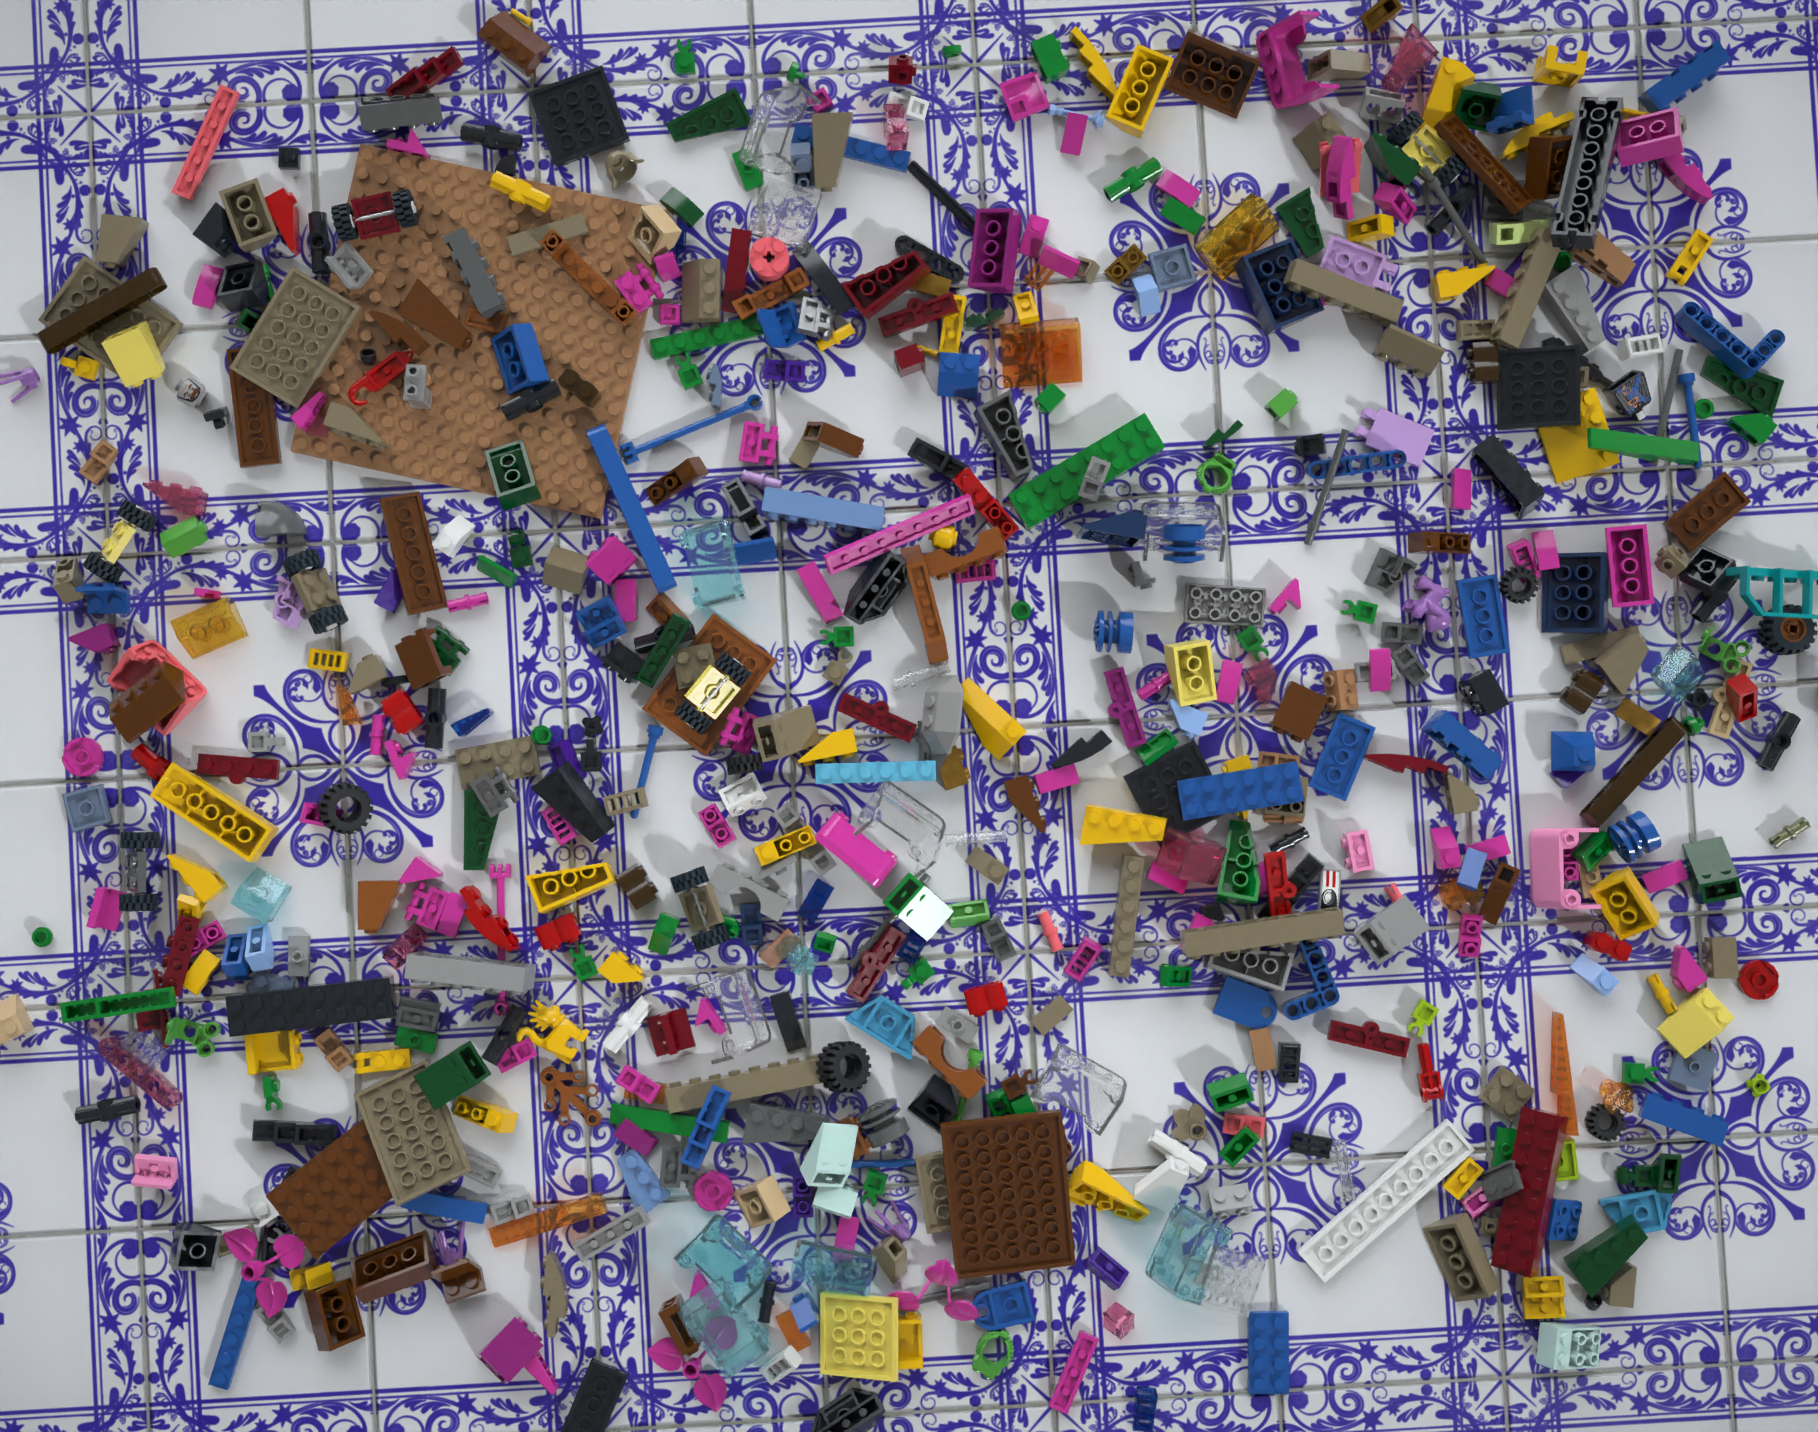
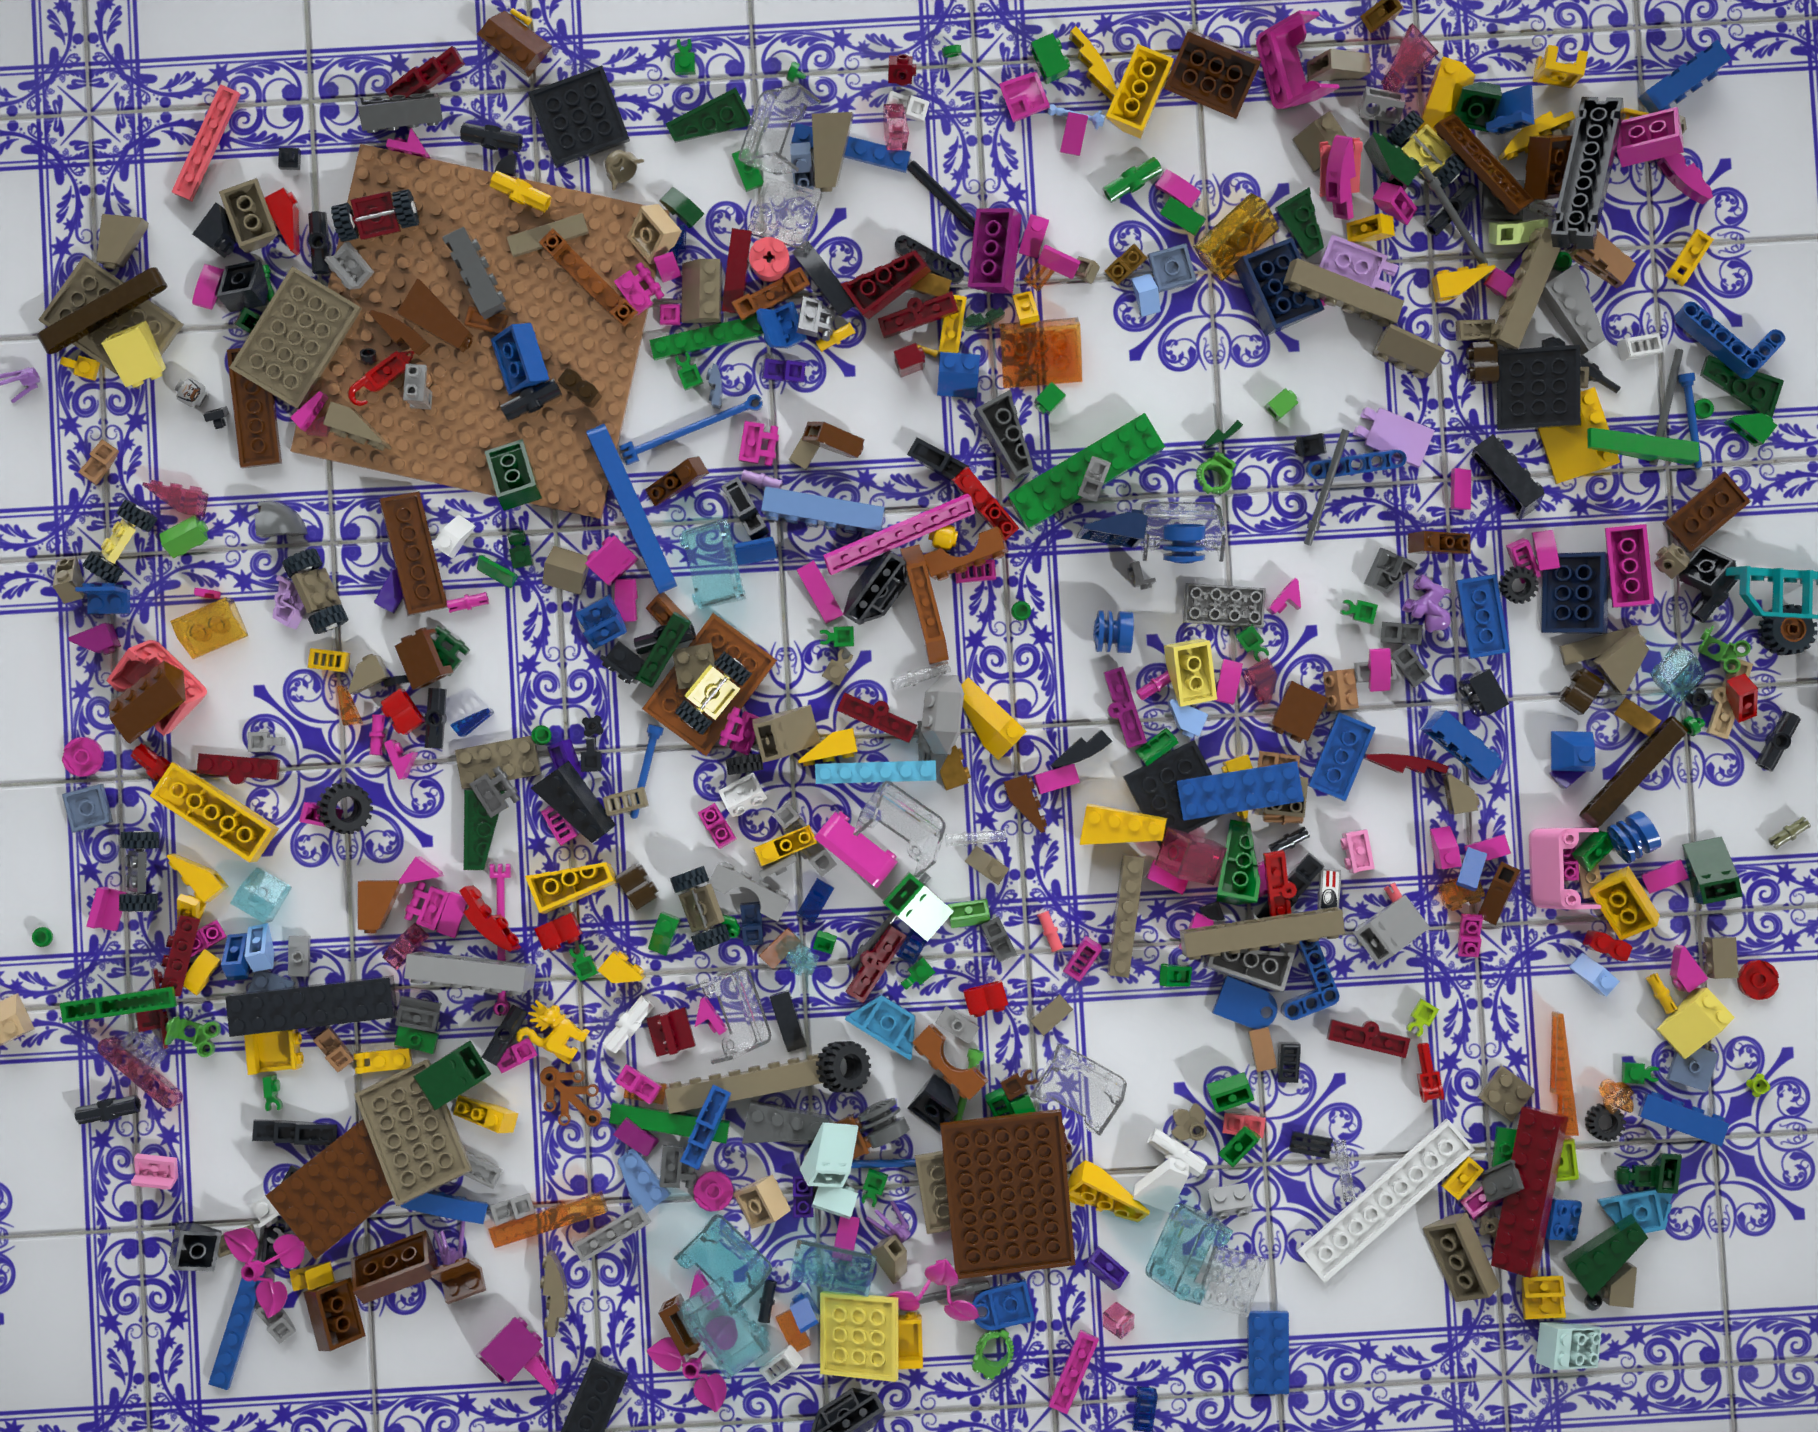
dark pink tile [807,87,834,113] -> none
black torso [1602,370,1652,421] -> none

